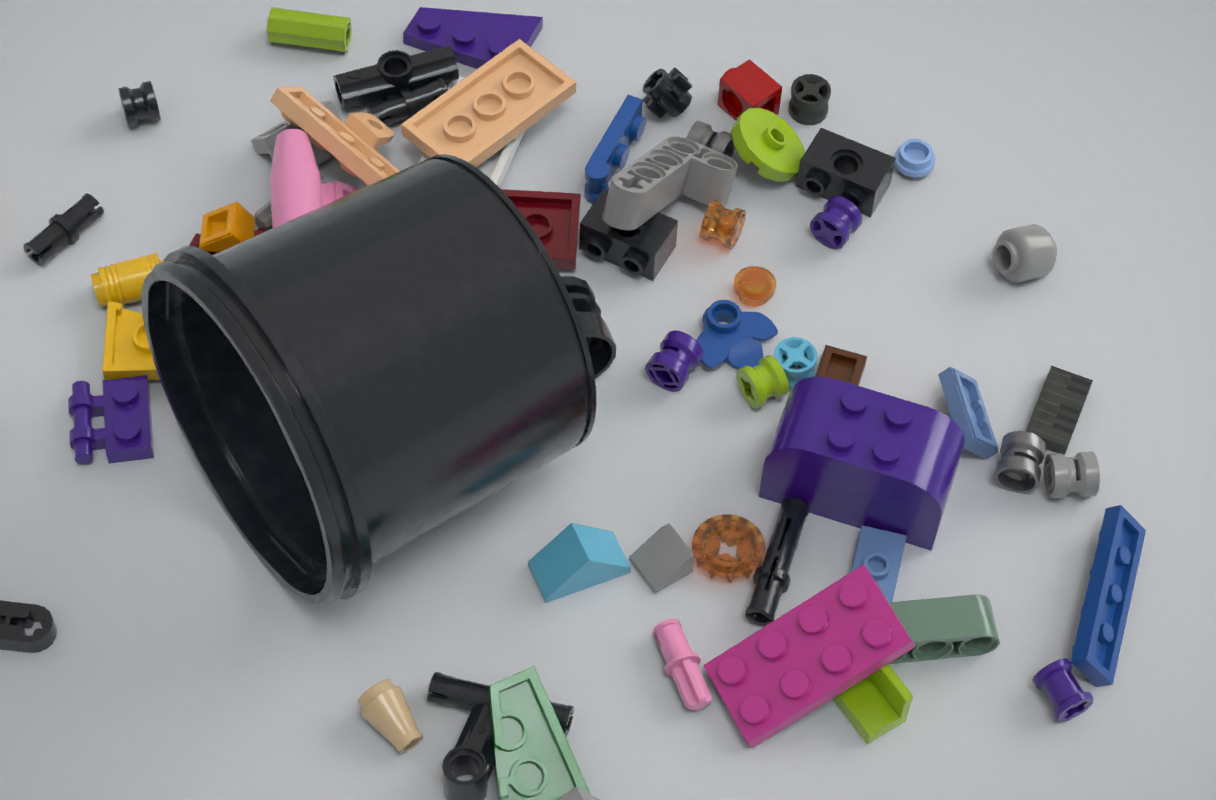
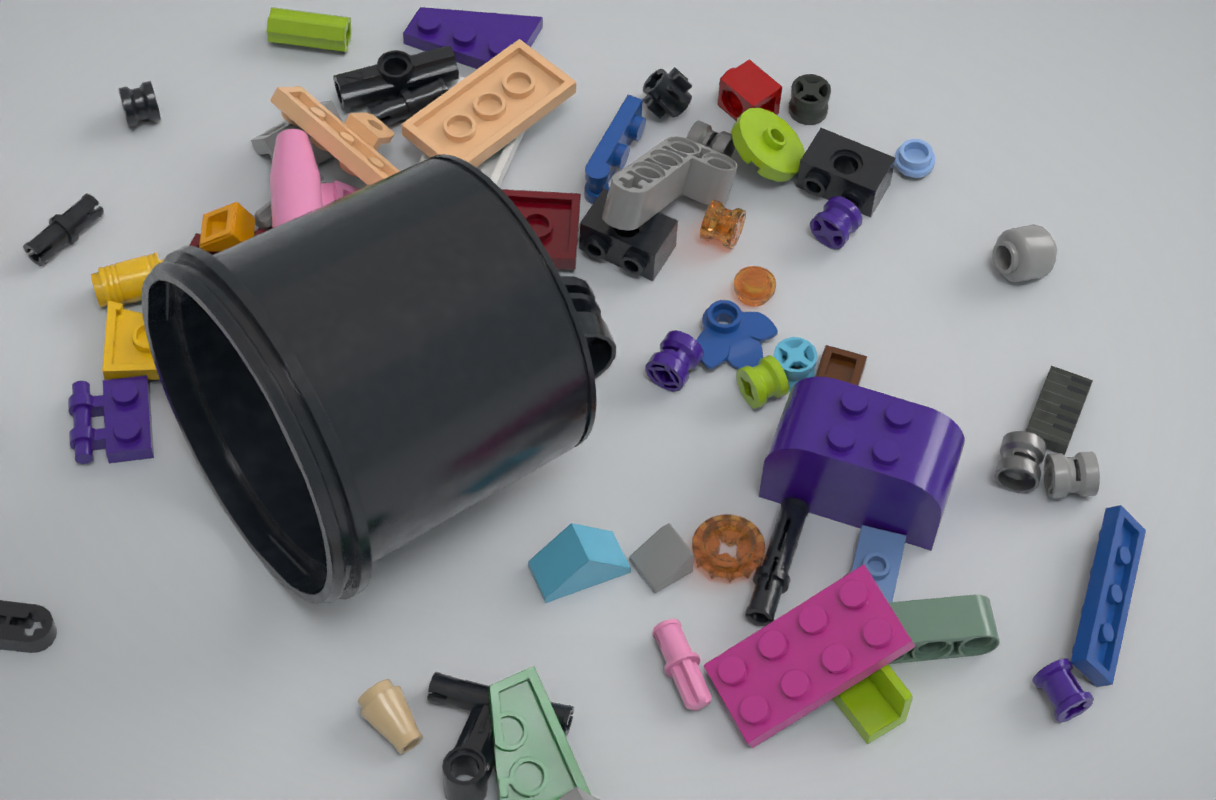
medium blue plate [938,367,999,460] -> none

